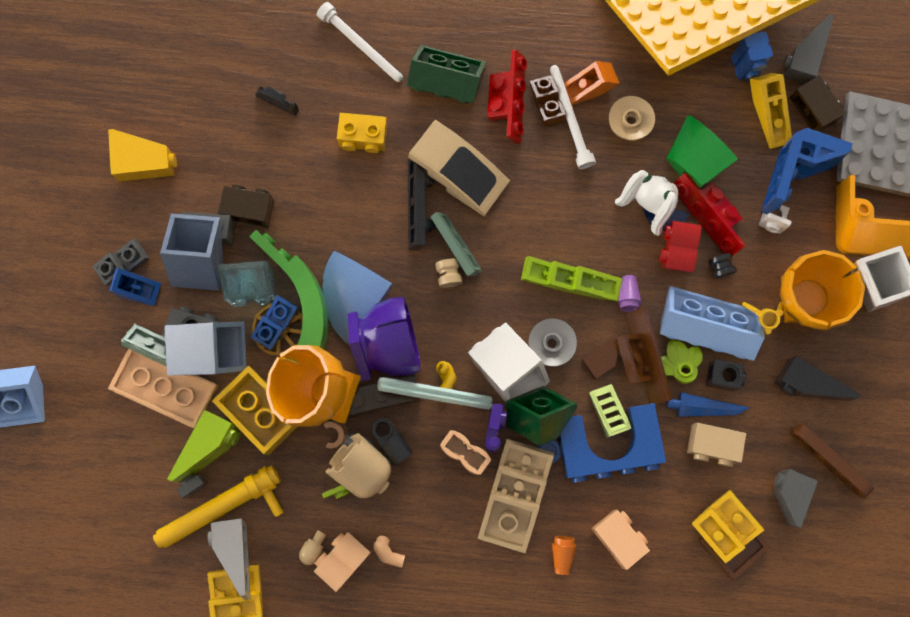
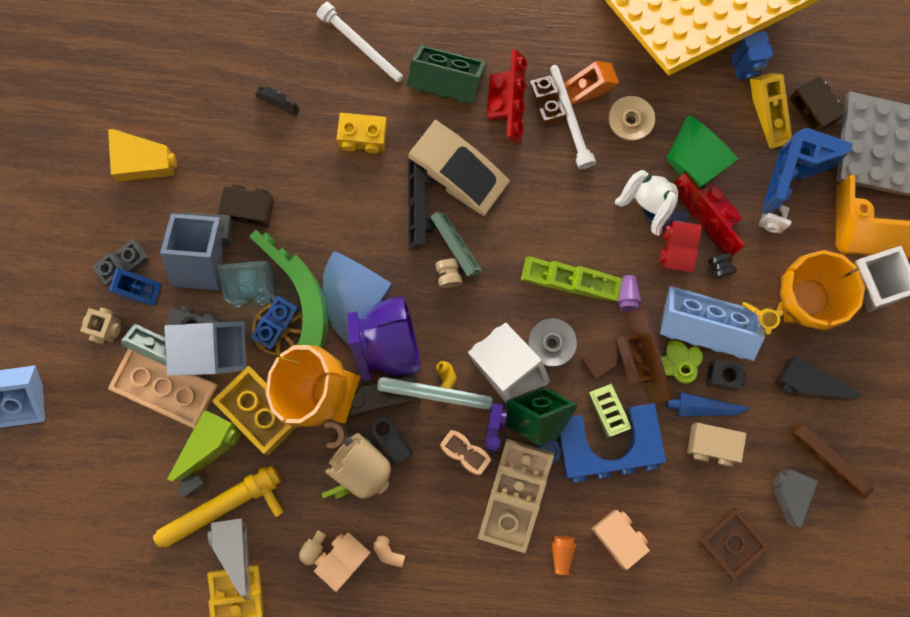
yellow slope [692,490,764,563] -> none
dark grey slope [782,14,834,84] -> none
none -> tan brick [80,308,121,344]

